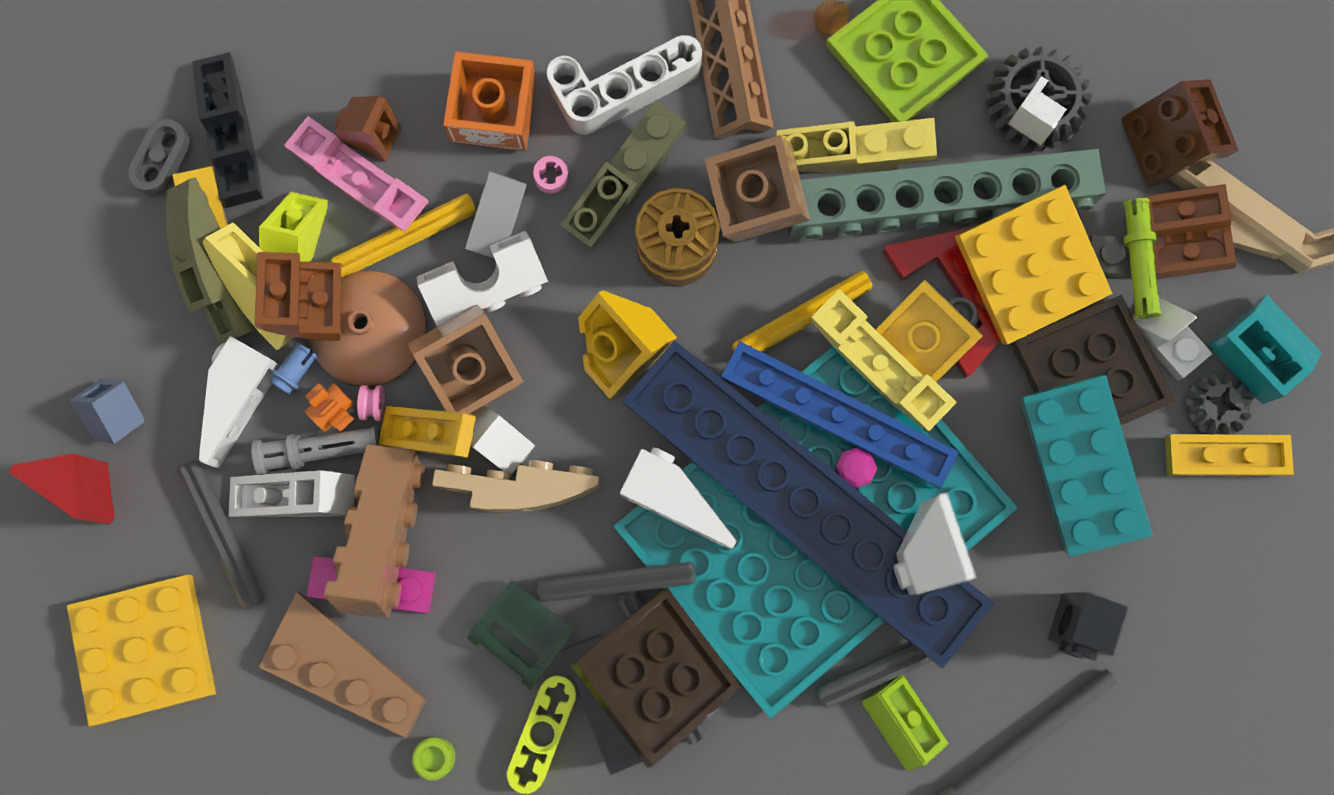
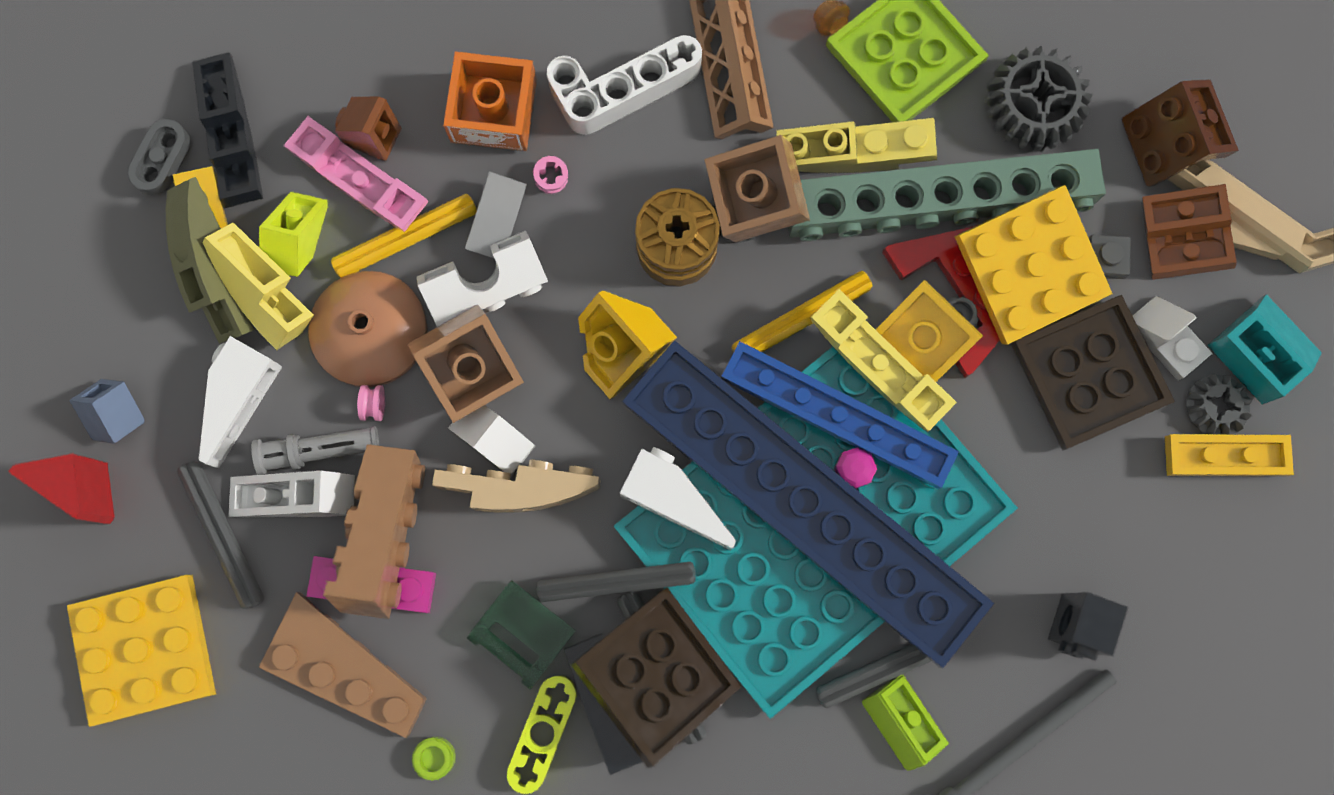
dark orange slope [255,252,341,341] -> none
medium blue pin [269,342,318,395] -> none
orange gear [304,383,355,432] -> none
yellow plate [378,406,476,458] -> none
olive slope [561,100,688,249] -> none
white slope [894,493,976,595] -> none
white panel [1008,76,1067,145] -> none
teal piece [1019,375,1153,557] -> none
lime pin [1123,198,1162,319] -> none

